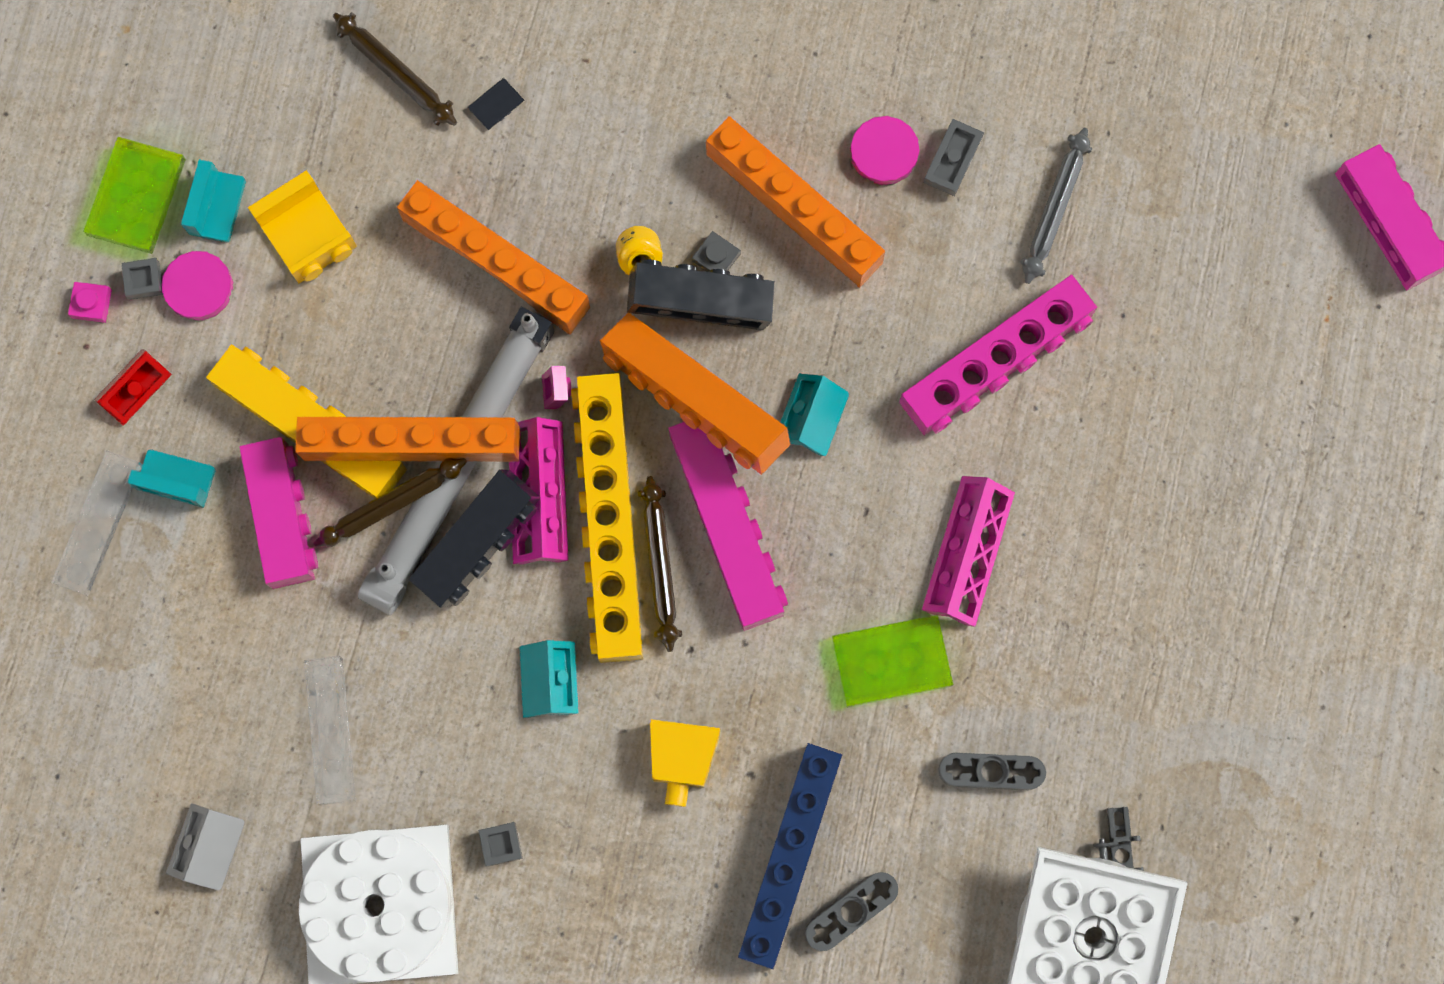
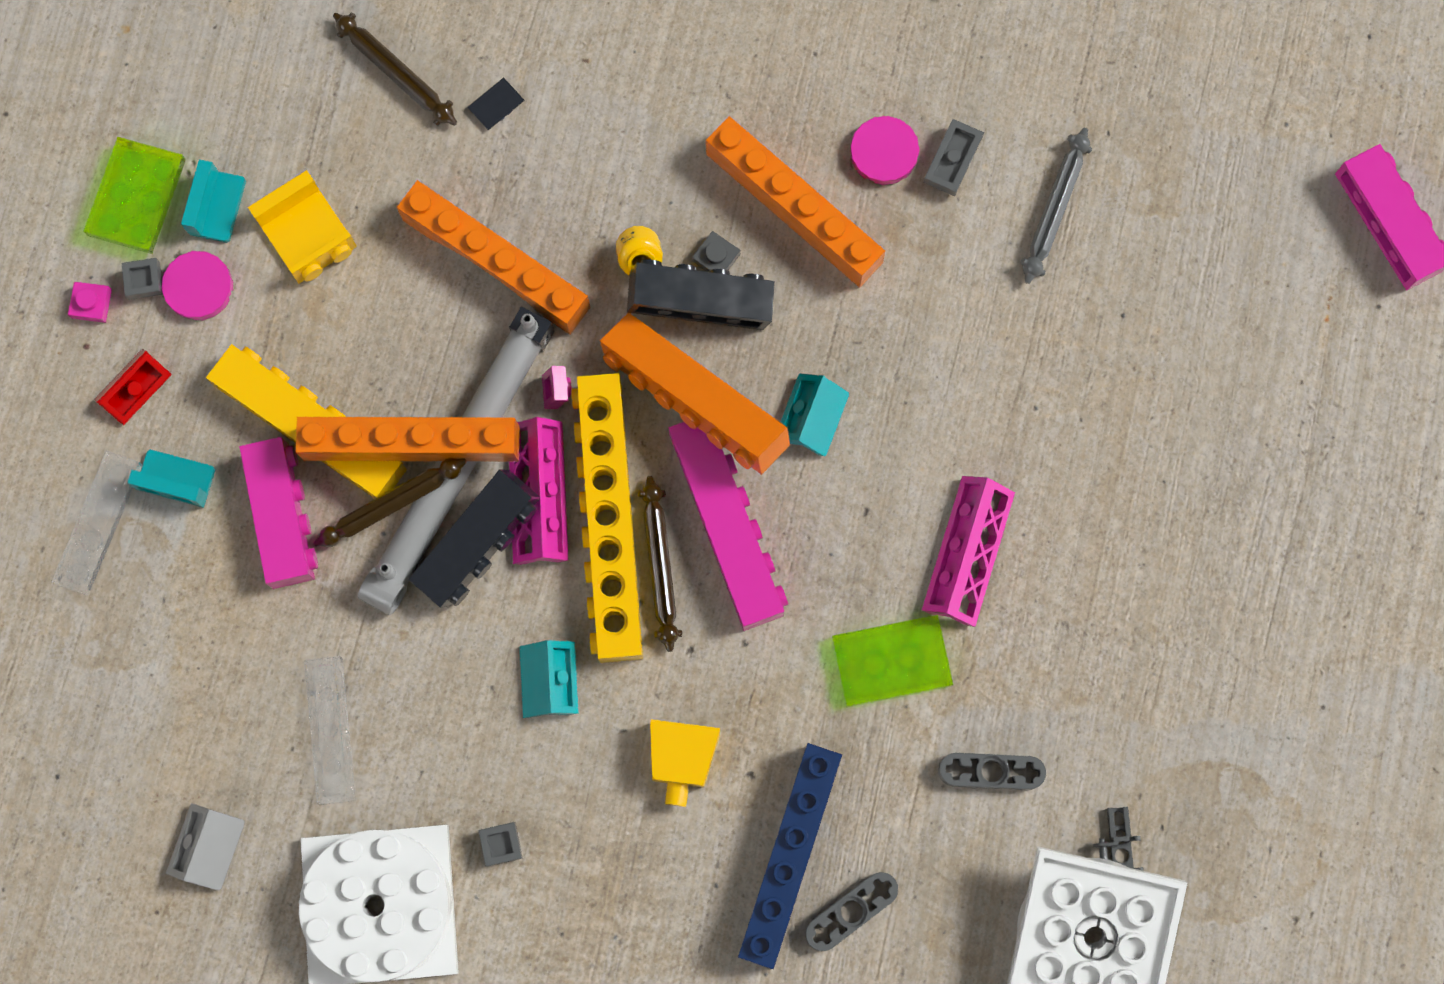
dark pink brick [899,274,1097,436] -> none

